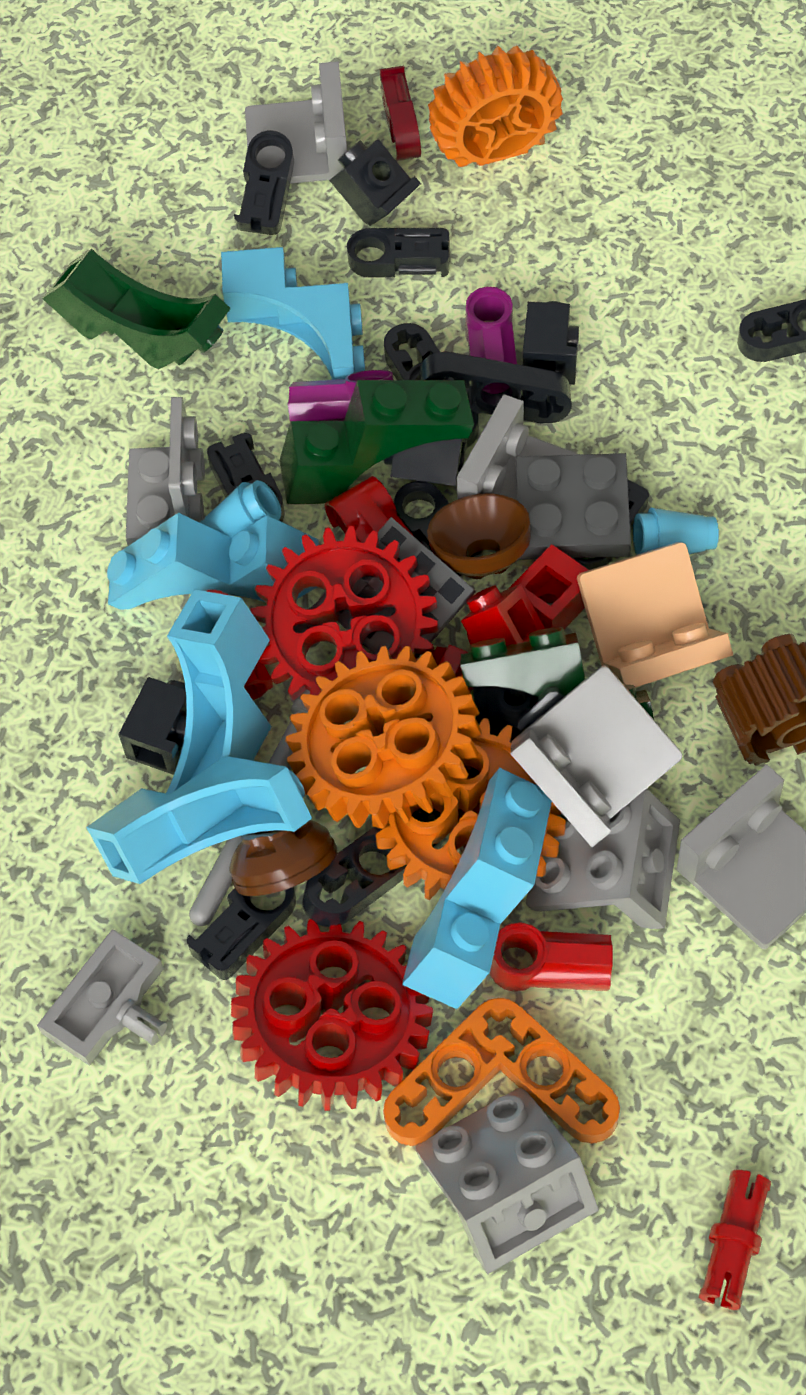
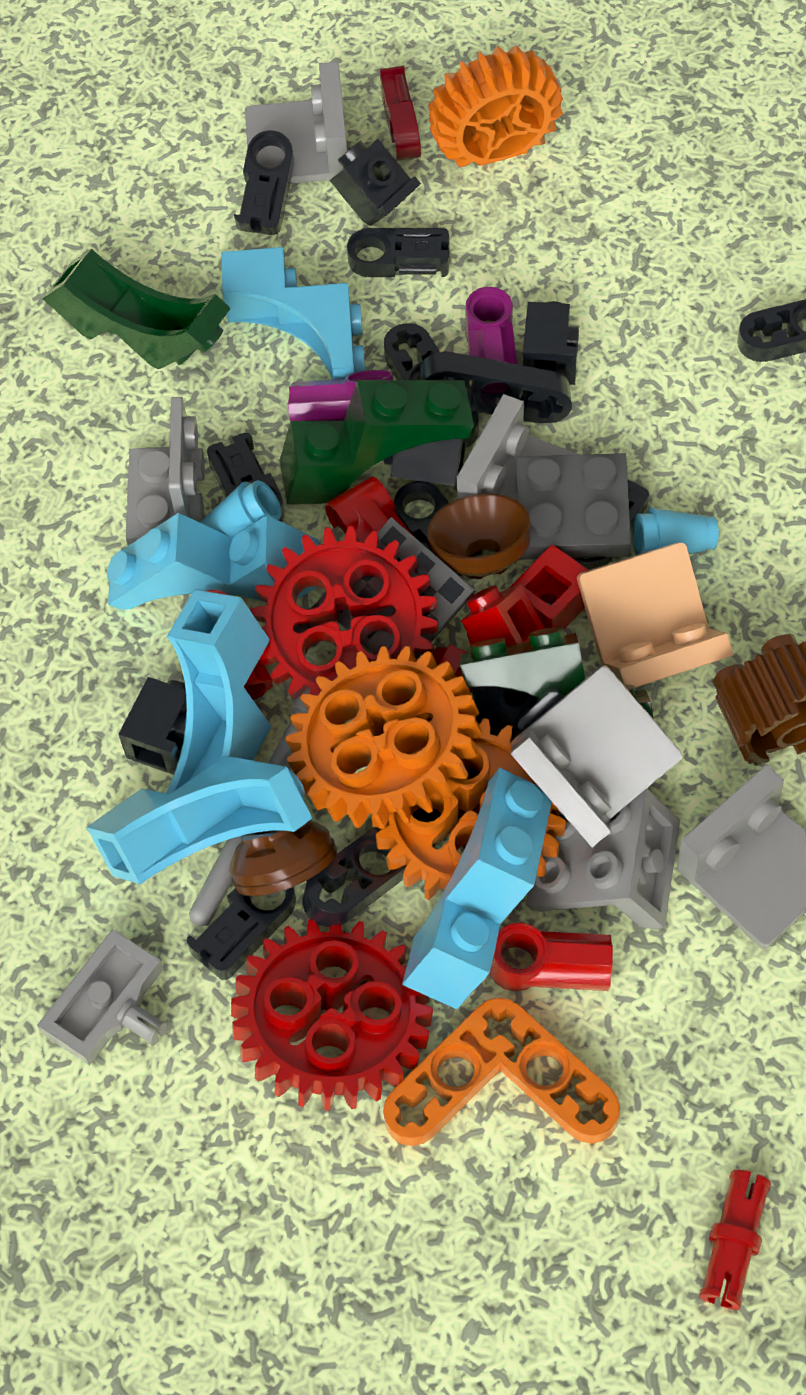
light grey bracket [415,1088,599,1274] -> none

